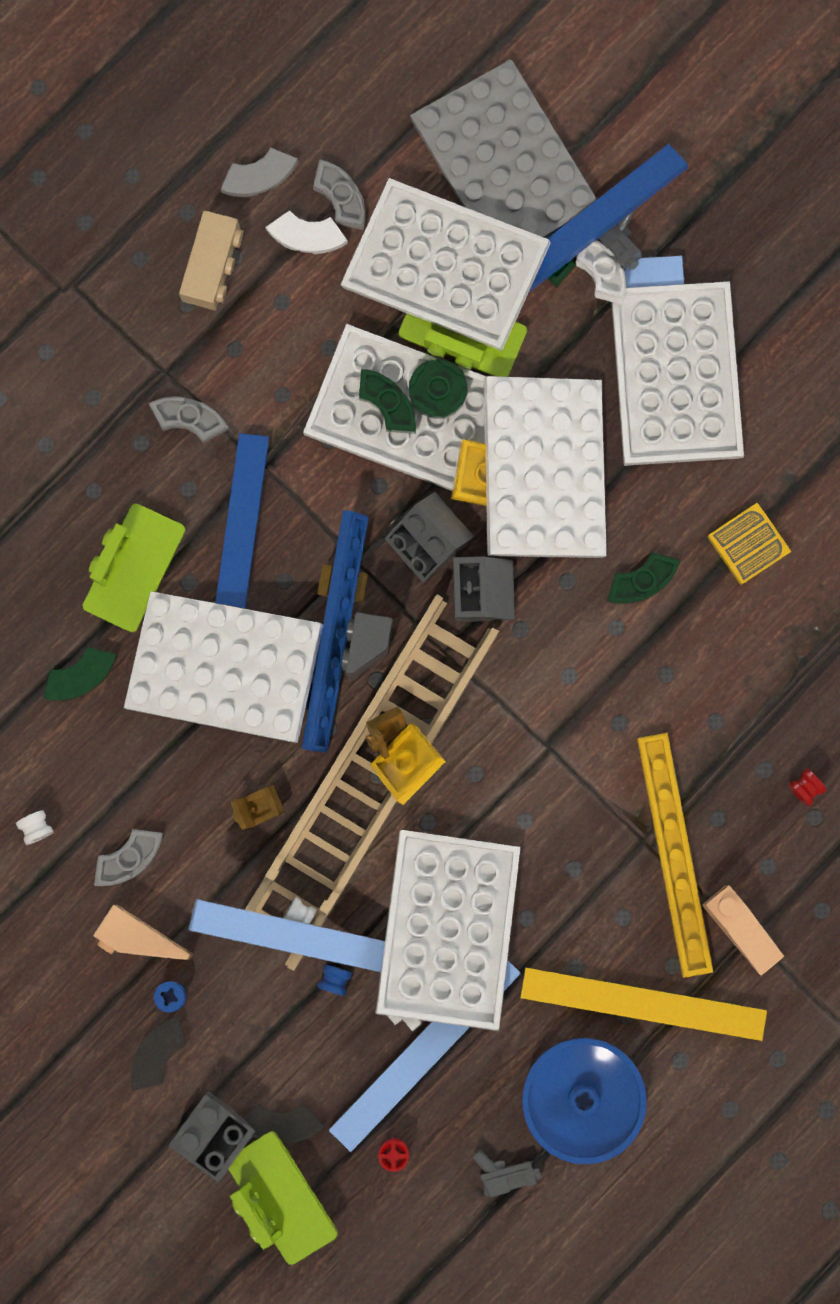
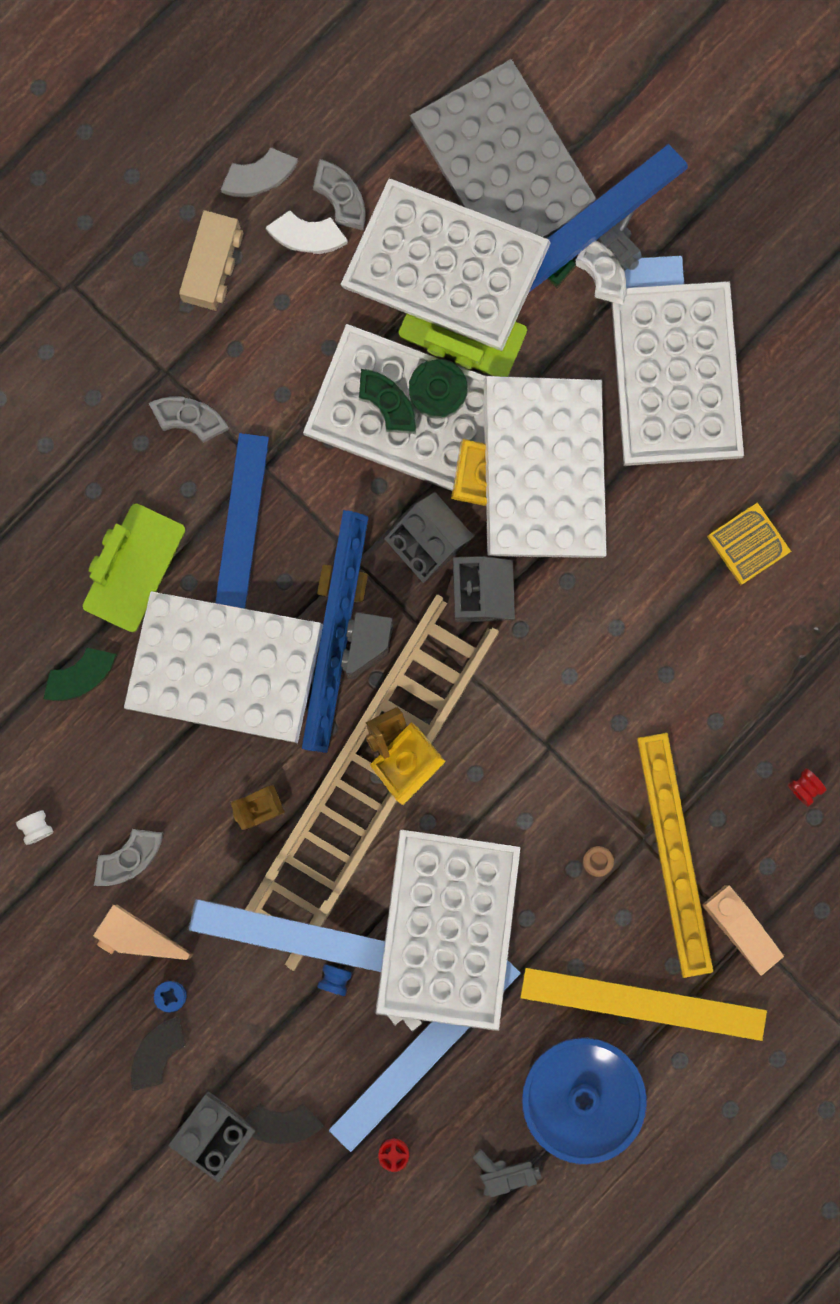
lime bracket [229,1131,338,1265] -> none
white wheel [283,897,317,924] -> none
dark green tile [607,552,681,604] -> none
none -> medium nougat tile [583,846,614,877]

